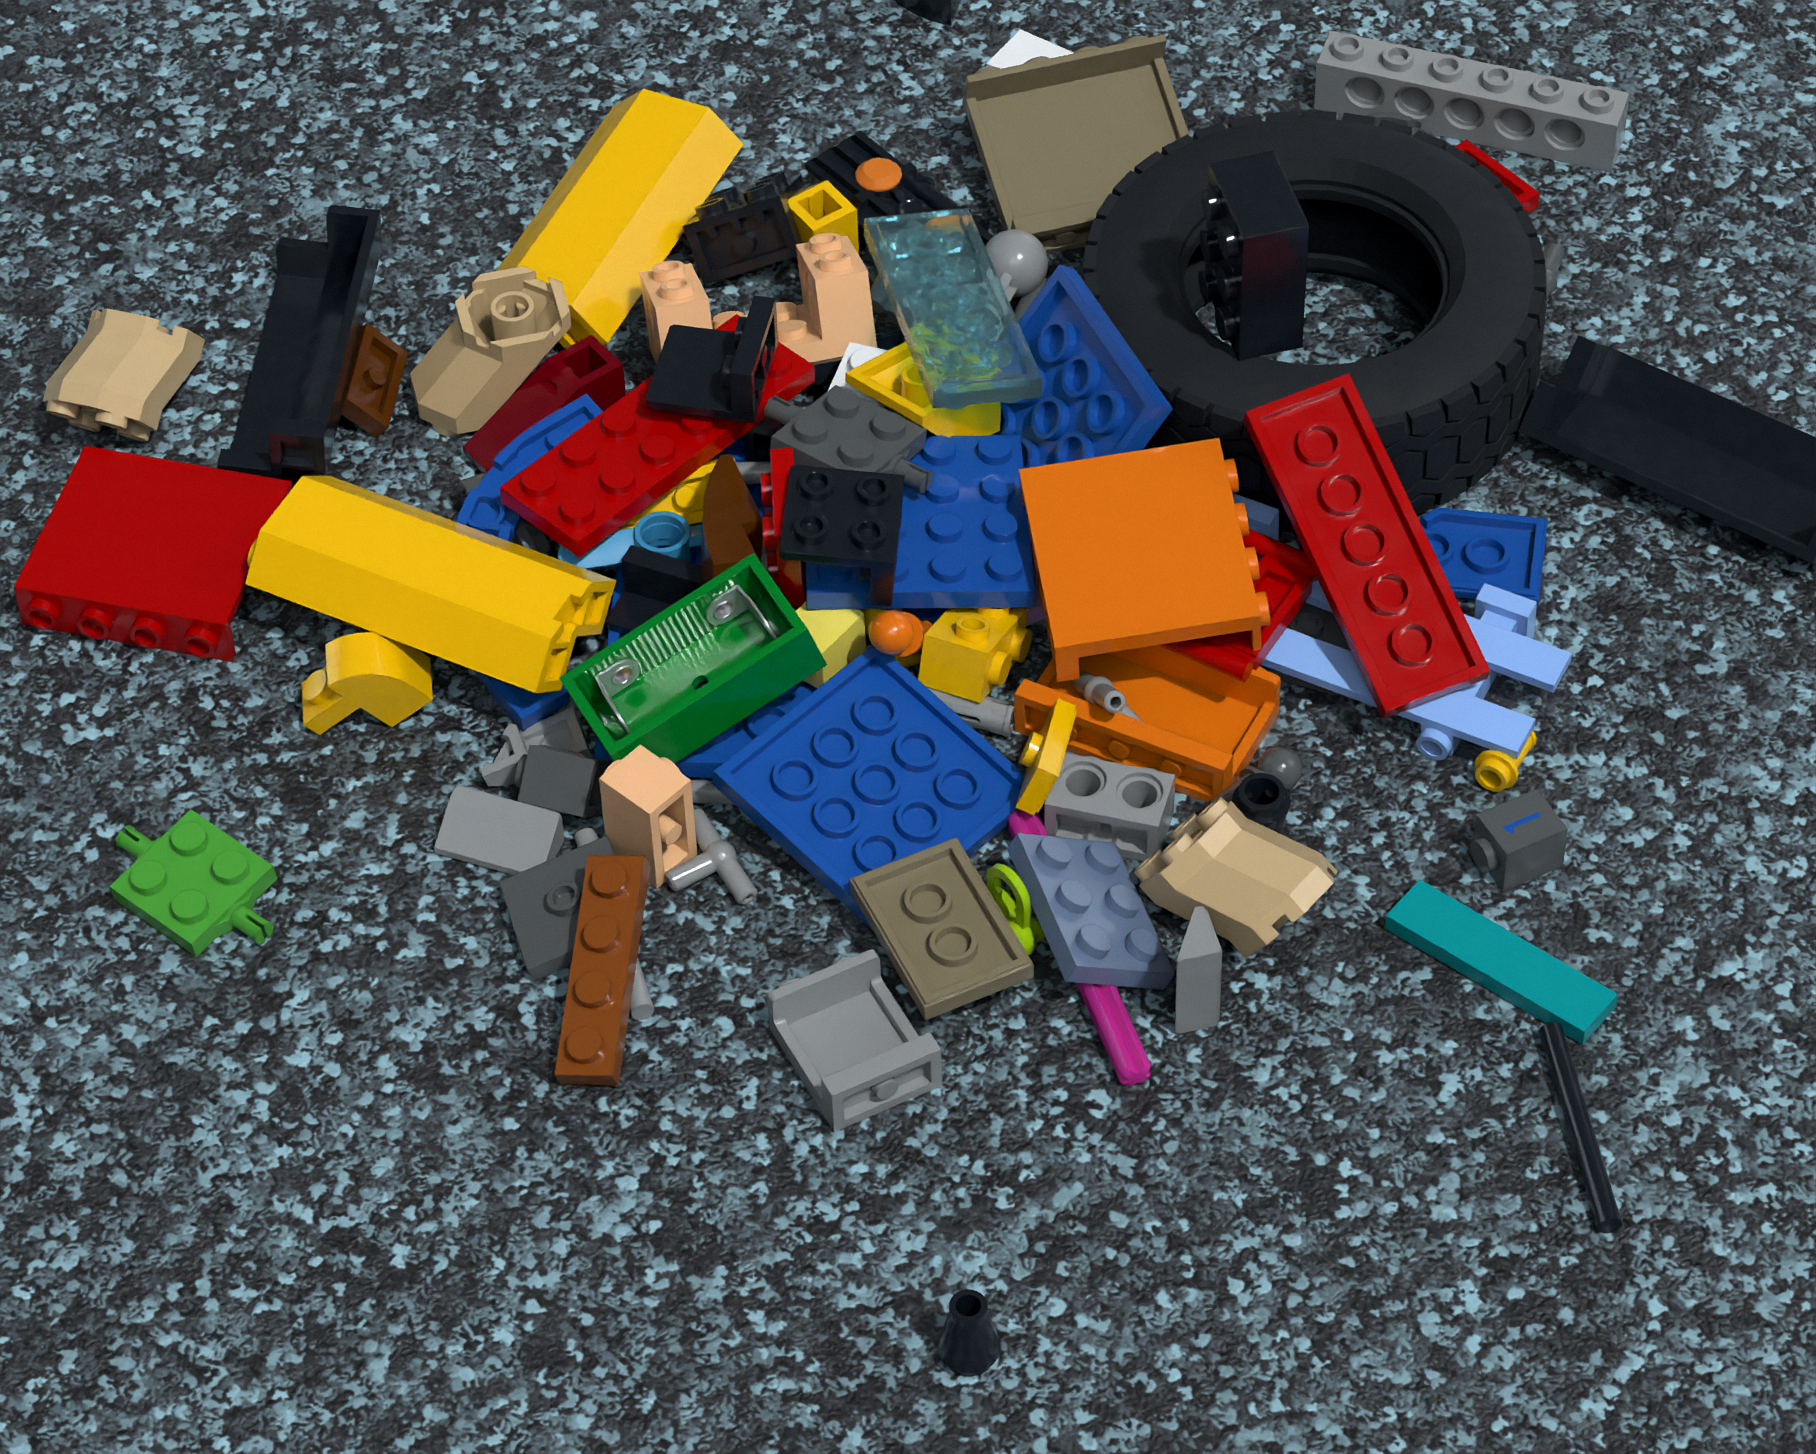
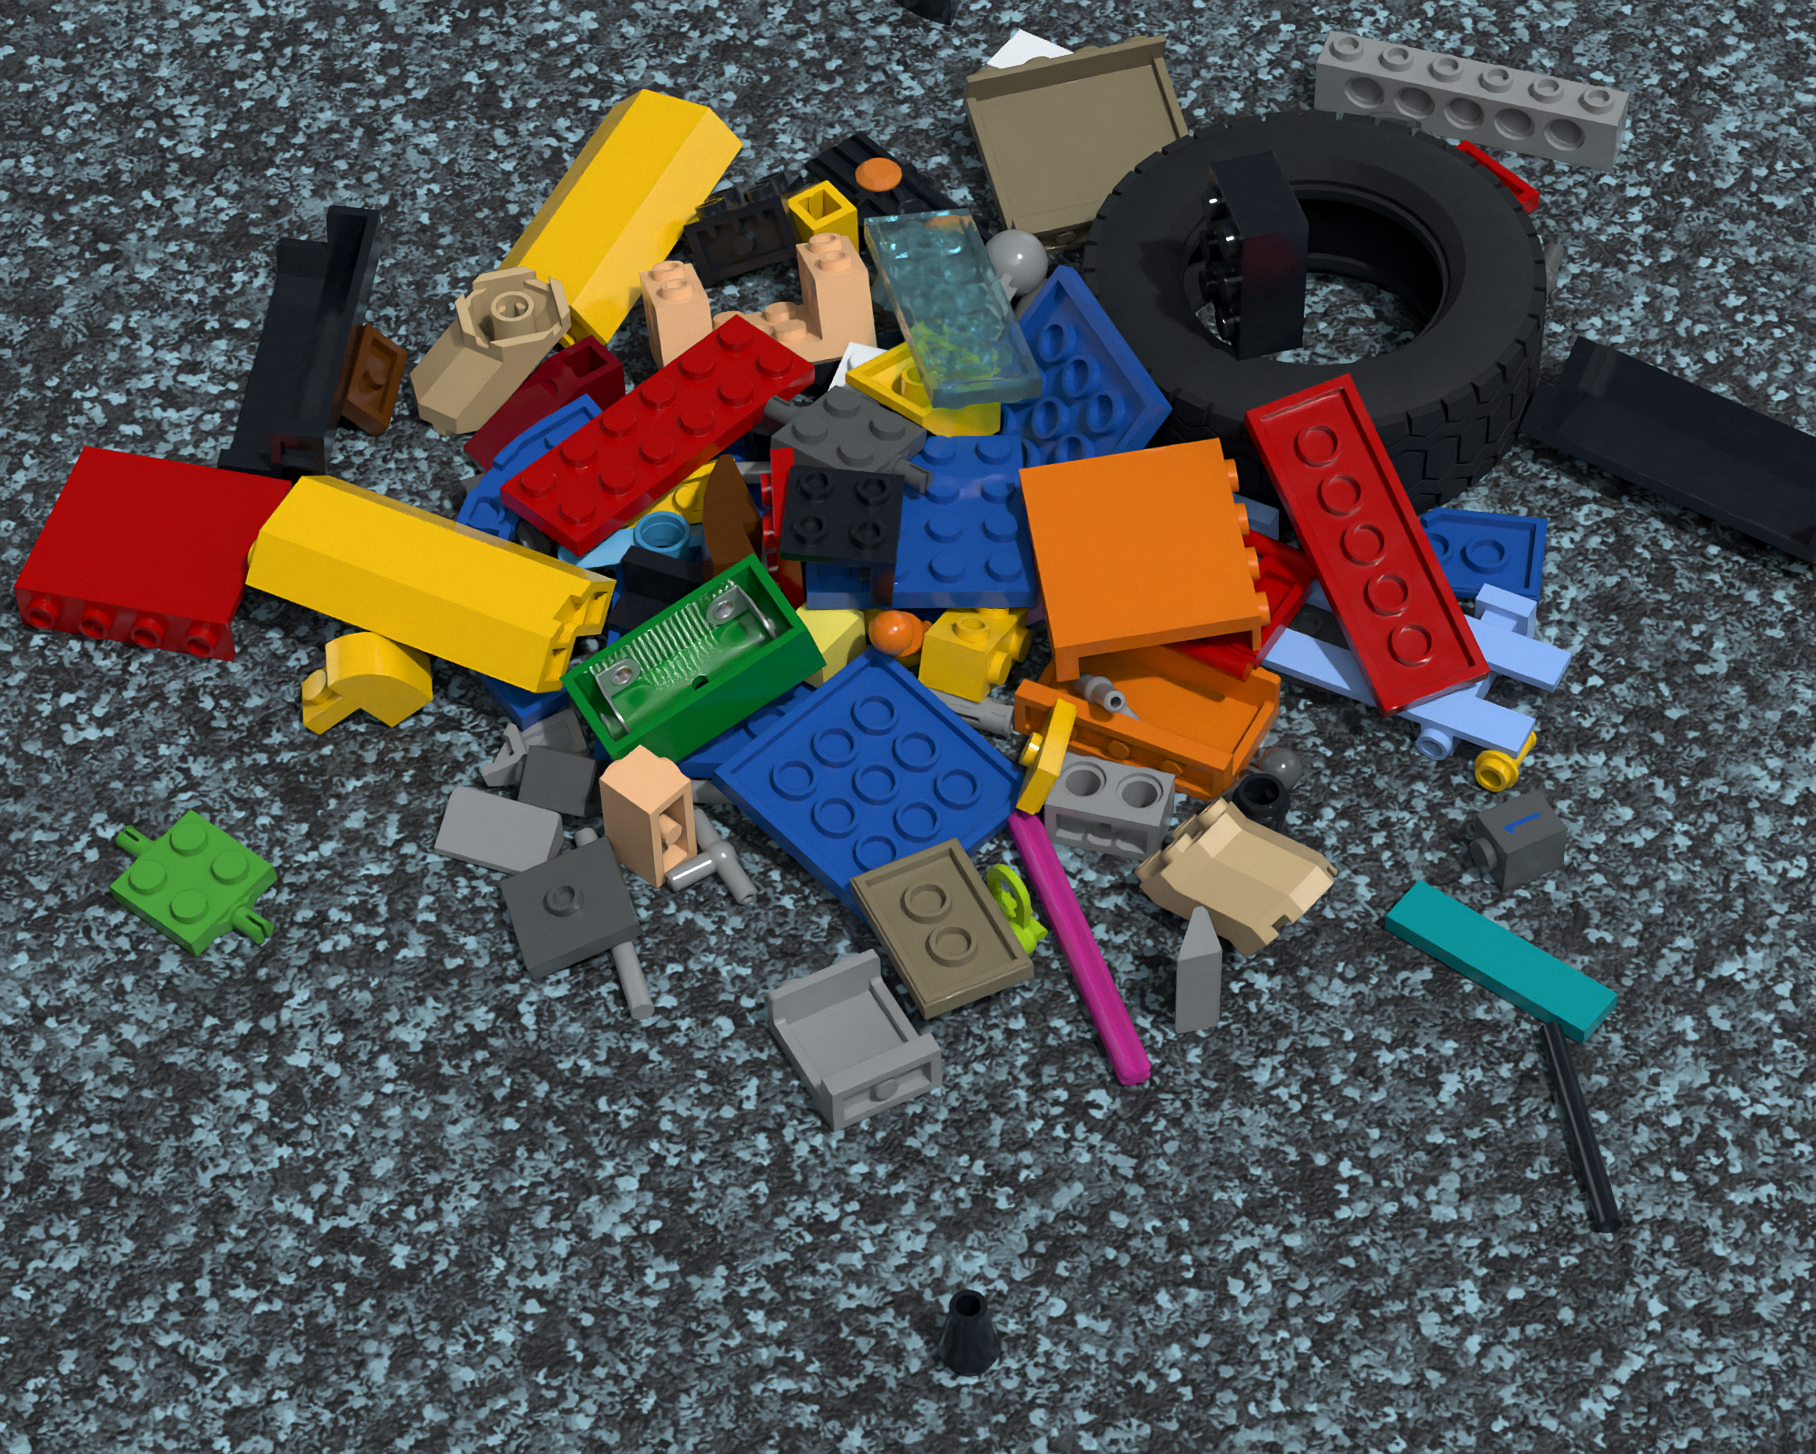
tan brick [43,308,205,442] -> none
dark orange plate [554,855,651,1085] -> none
black bracket [646,295,778,423] -> none
sand blue plate [1007,833,1175,990] -> none

